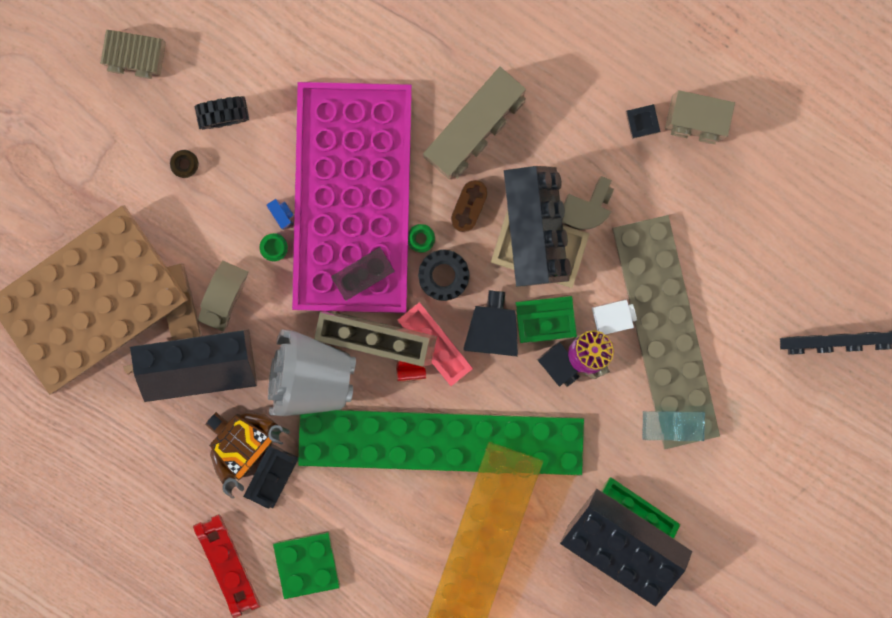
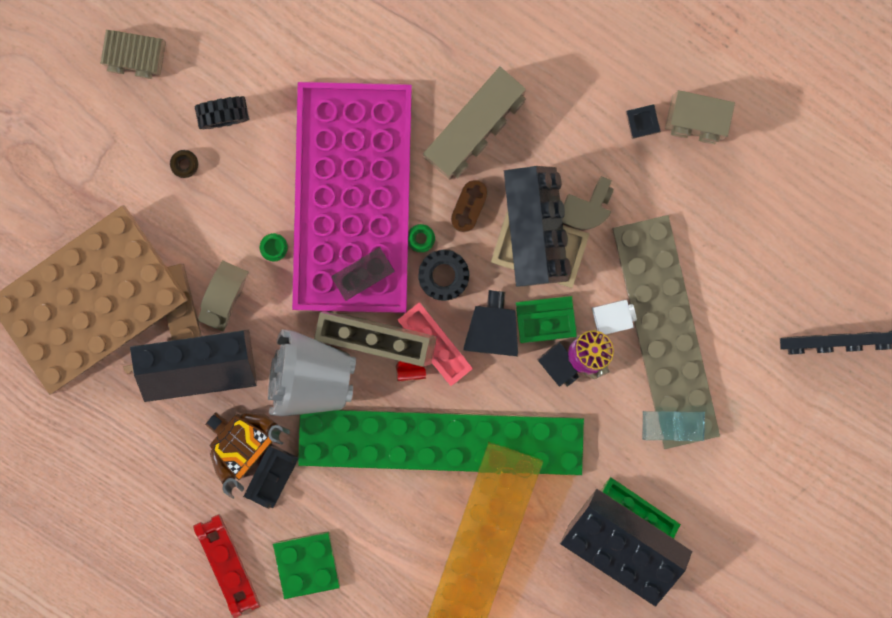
blue plate [266,199,294,230] -> none

